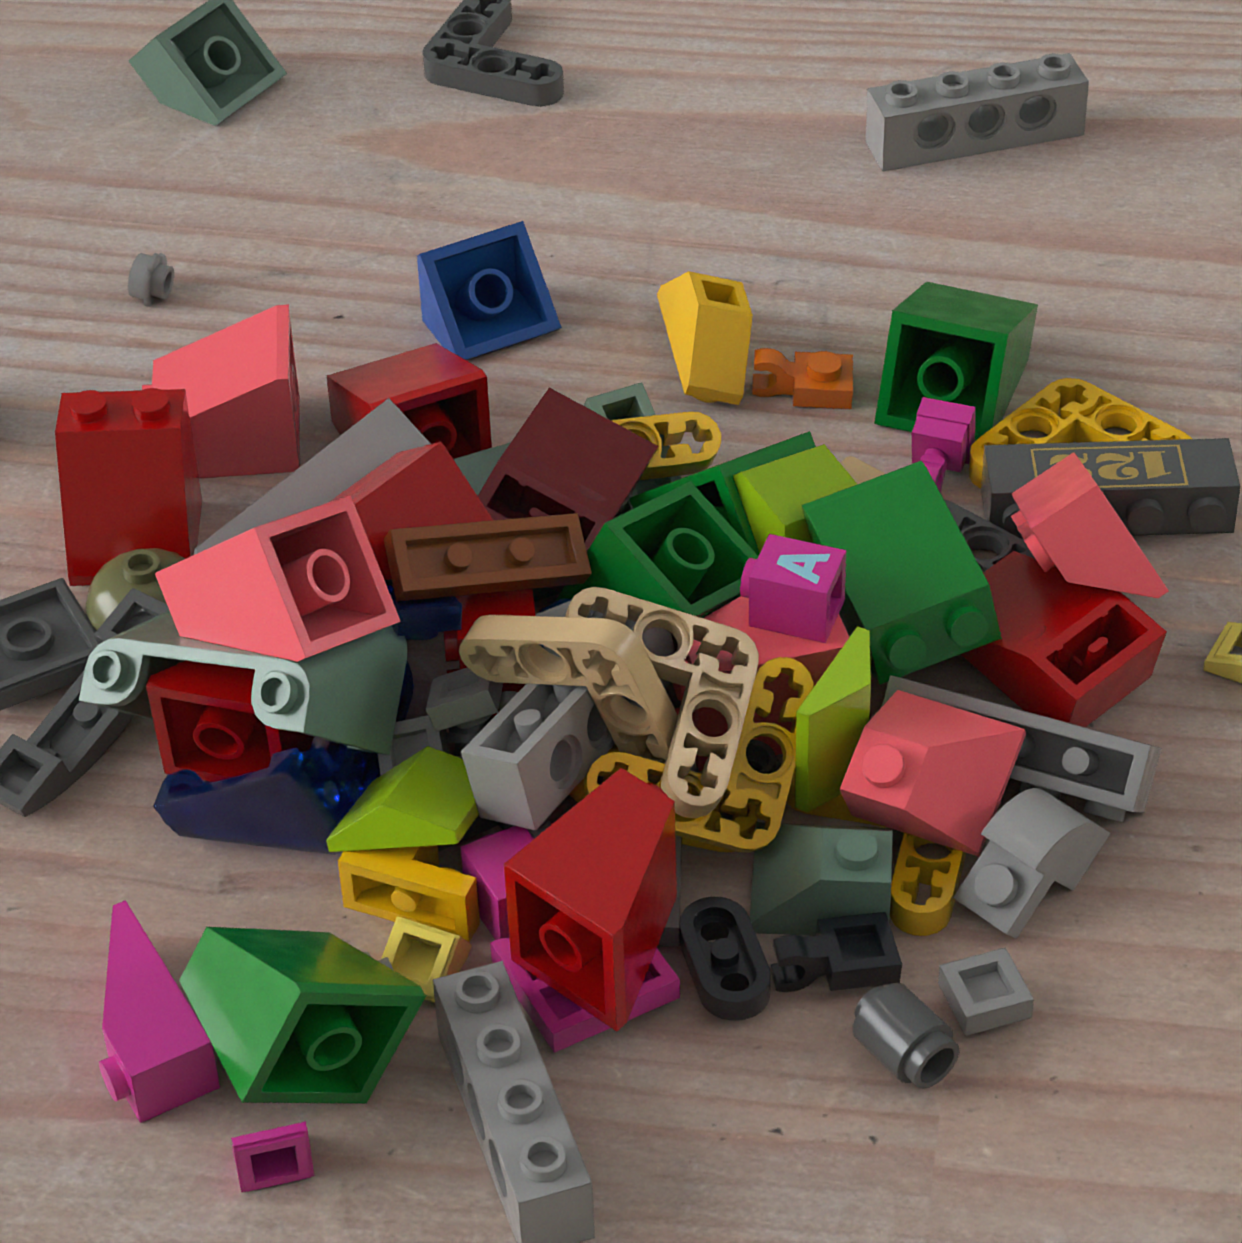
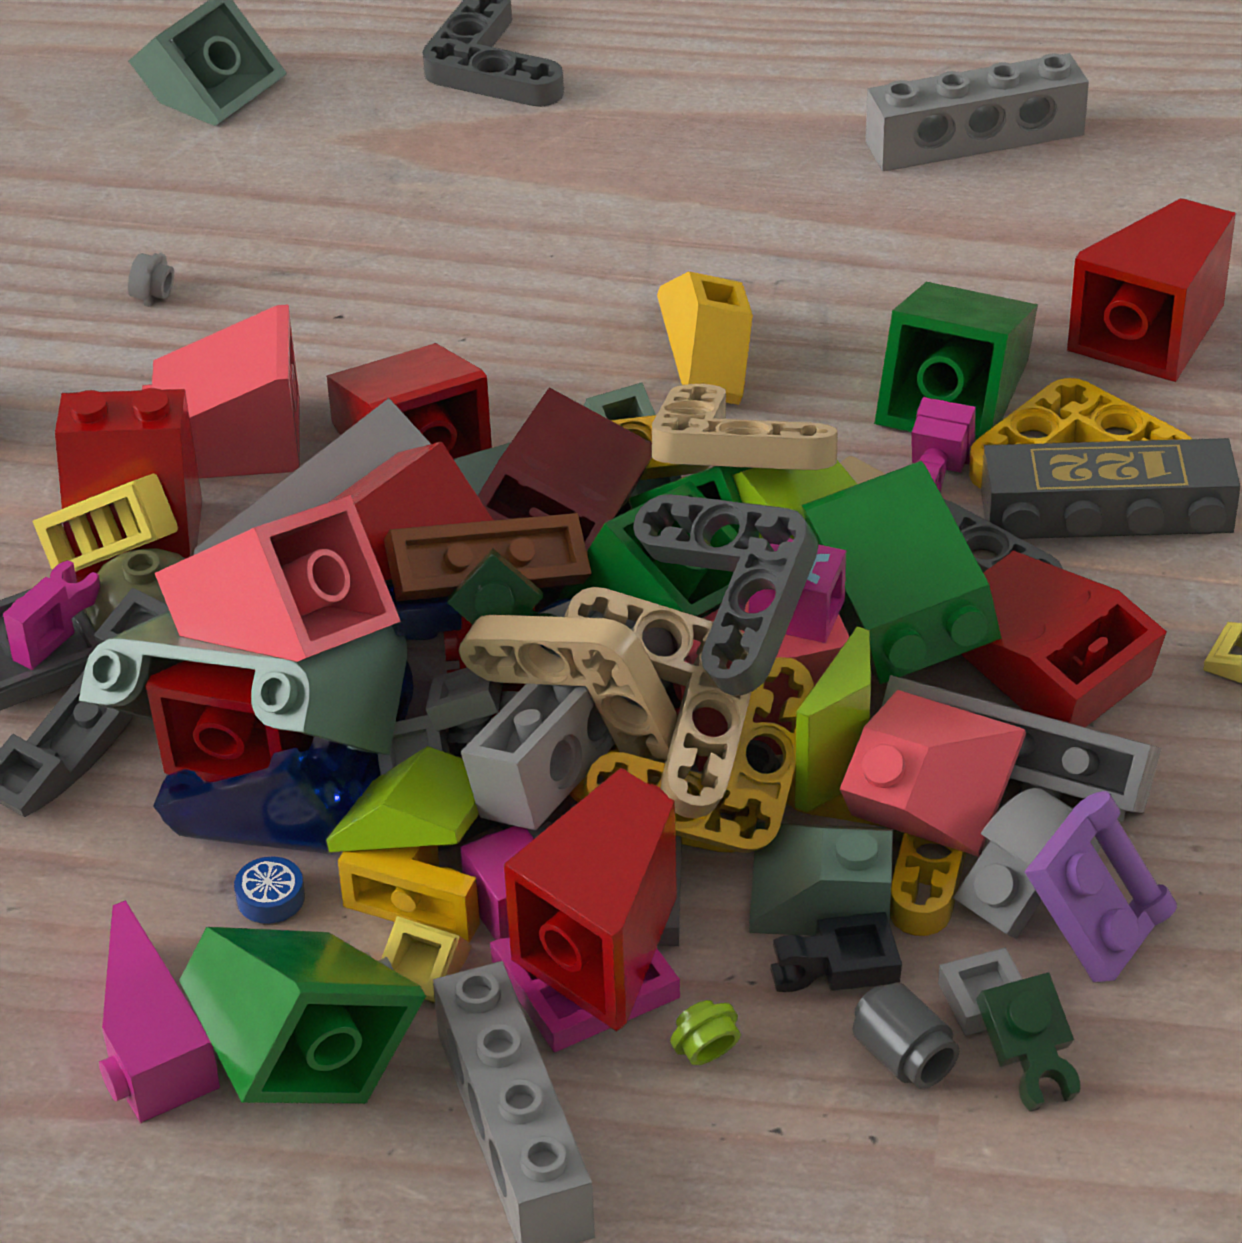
dark pink slope [231,1121,314,1192] -> none
blue slope [417,221,562,360] -> none
black plate [679,896,771,1021] -> none
orange plate [752,348,853,409] -> none
coral slope [1011,452,1169,598] -> none
none -> dark pink plate [3,560,100,670]
none -> light yellow slope [32,474,178,571]
none -> blue tile [234,856,305,924]
none -> dark green plate [447,548,558,625]
none -> dark grey beam [633,494,818,695]
none -> tan beam [652,384,838,470]
none -> lime plate [670,1000,741,1065]
none -> dark green plate [976,972,1080,1112]
none -> medium lavender plate [1024,791,1177,982]
none -> red slope [1067,198,1236,382]

